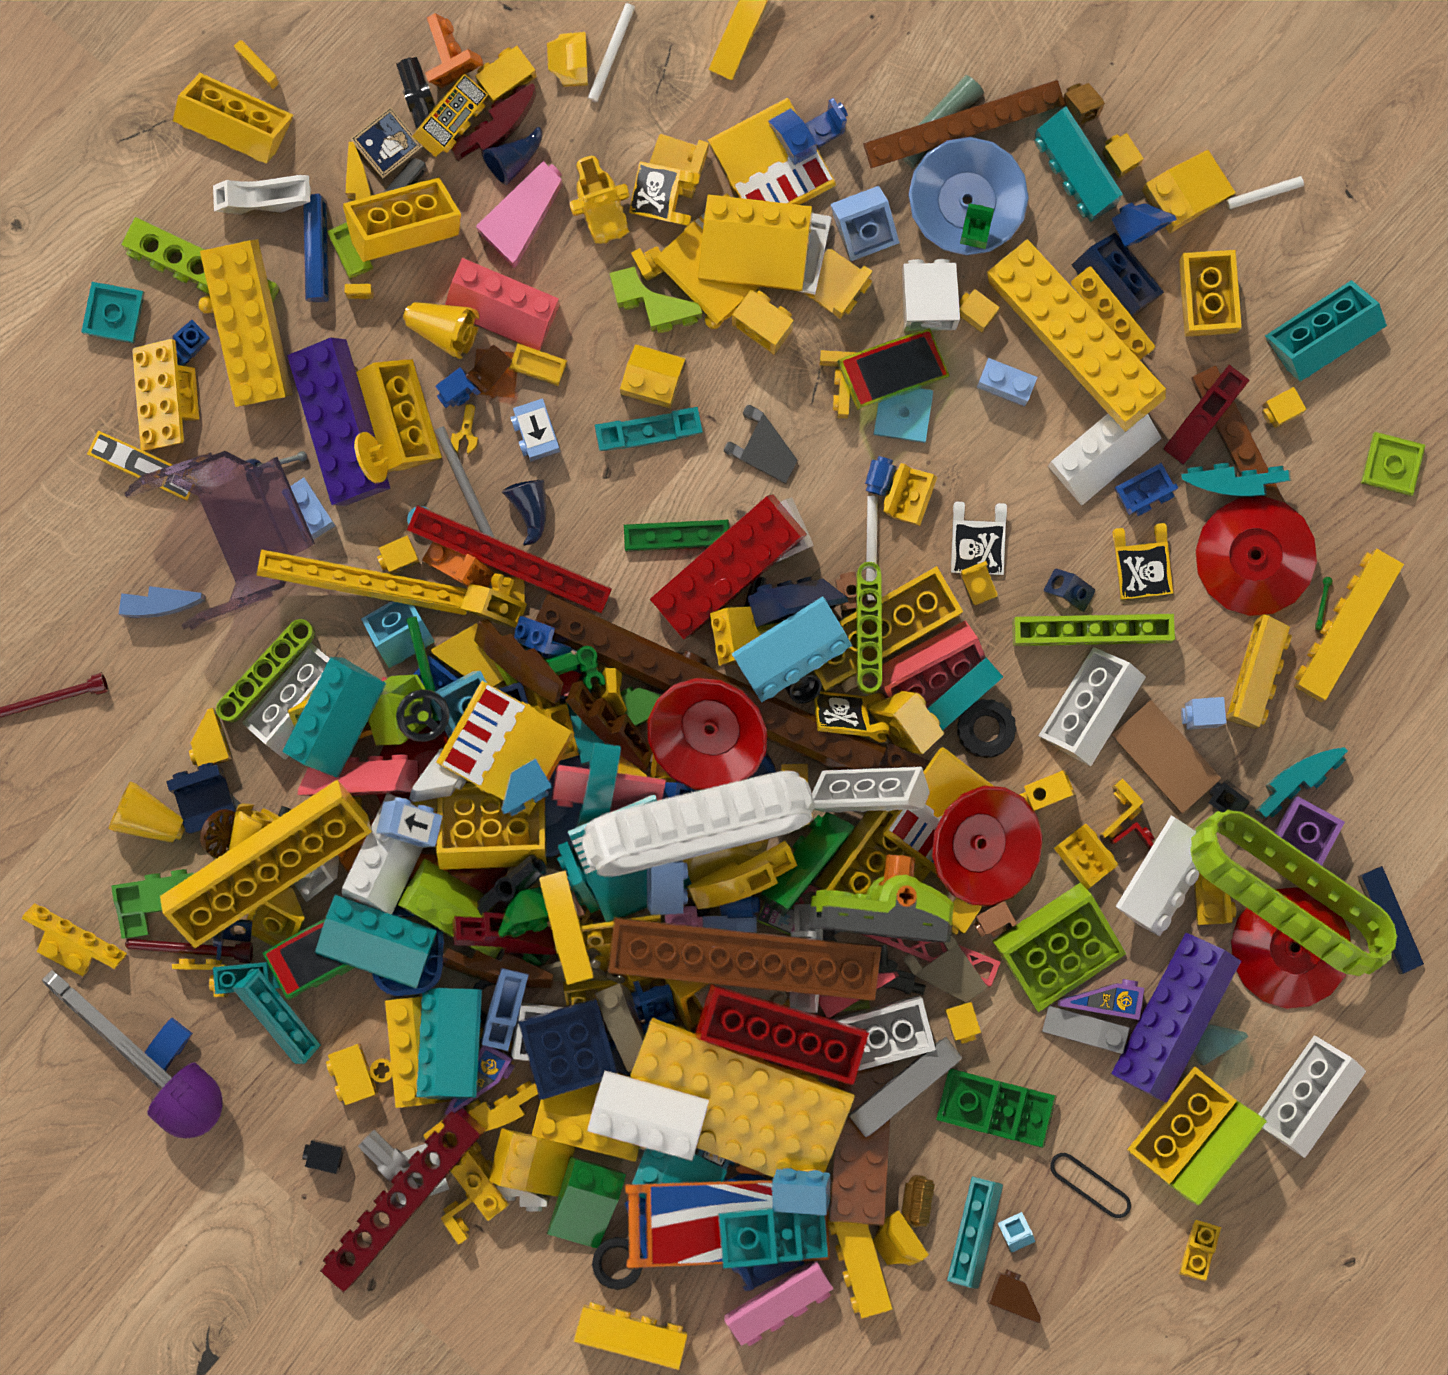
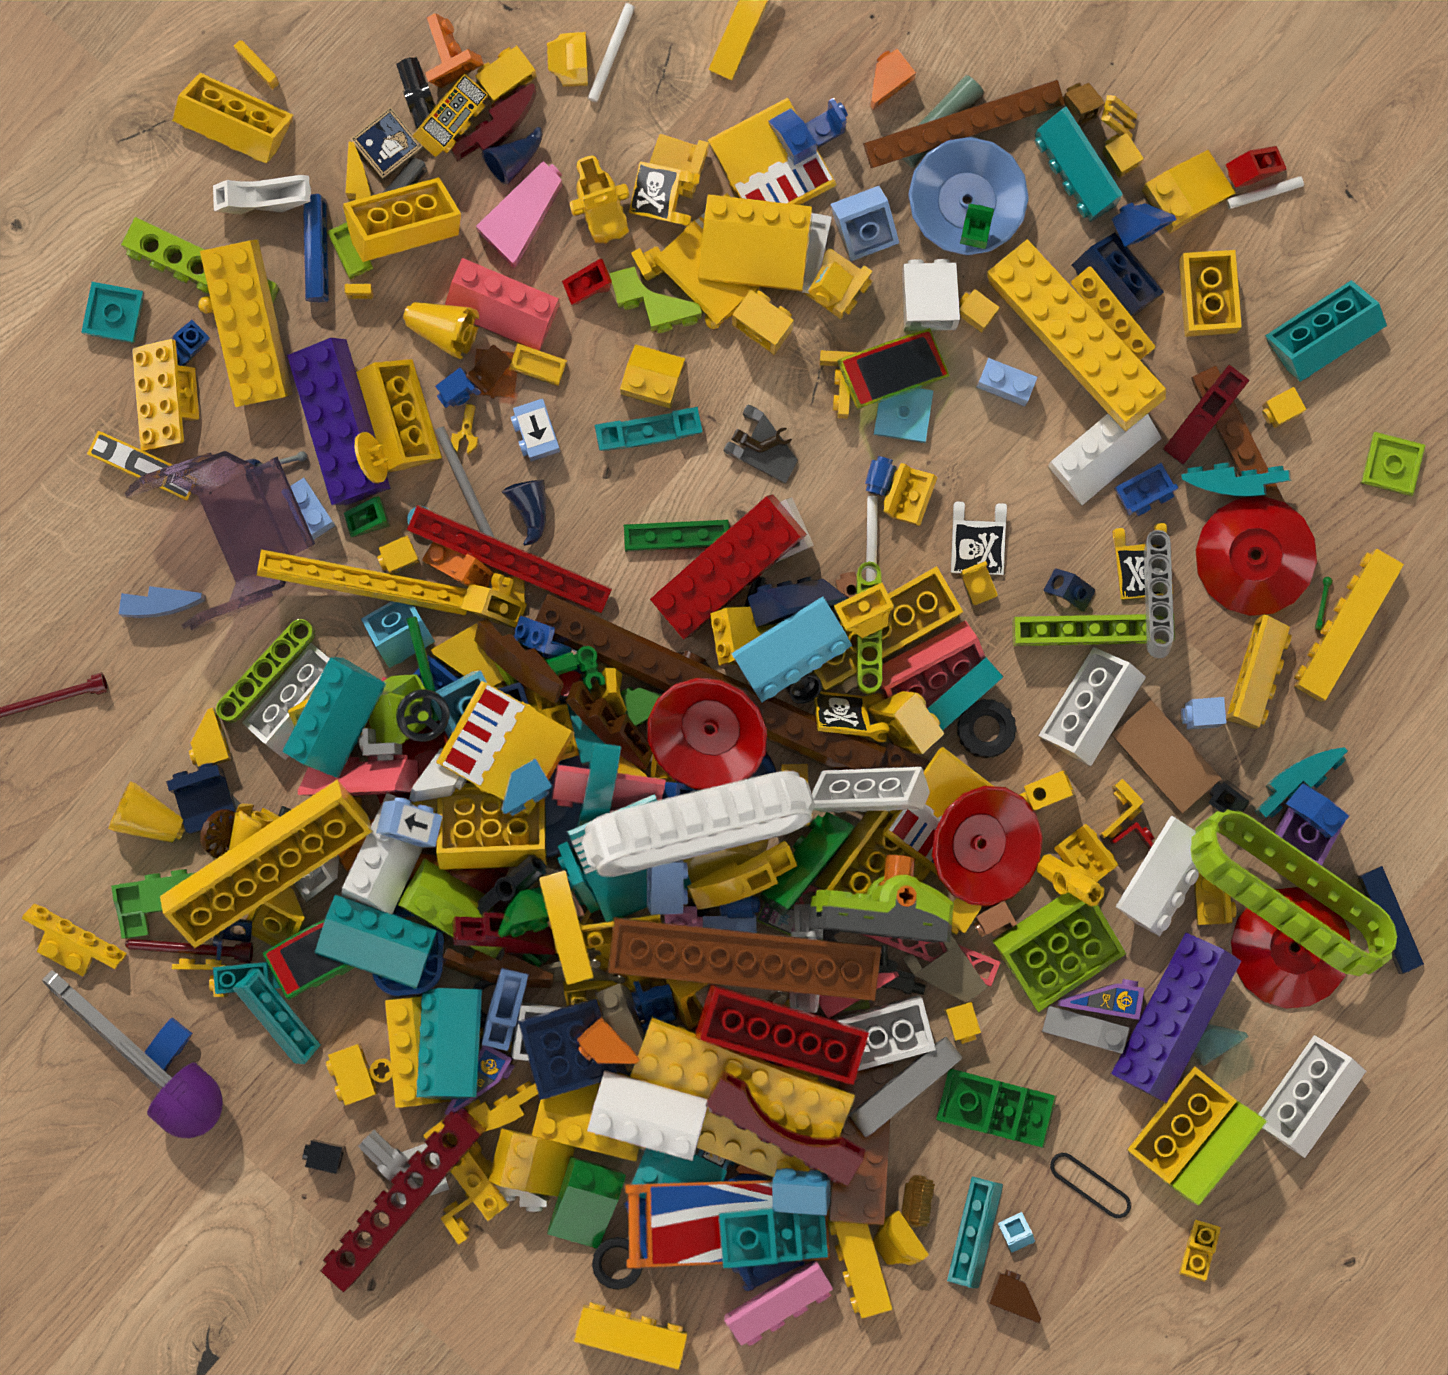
none -> green slope [344,496,390,538]
none -> light grey bracket [359,728,402,761]
none -> red slope [562,259,612,305]
none -> orange slope [578,1017,640,1064]
none -> dark red arch [705,1070,865,1186]
none -> dark brown arm [731,427,792,453]
none -> yellow brick [808,261,854,307]
none -> yellow slope [834,583,894,638]
none -> orange slope [870,49,916,110]
none -> yellow piece [1037,854,1104,906]
none -> yellow tile [1101,95,1138,139]
none -> light grey beam [1144,530,1174,658]
none -> red slope [1225,146,1287,188]
none -> blue slope [1286,783,1349,838]

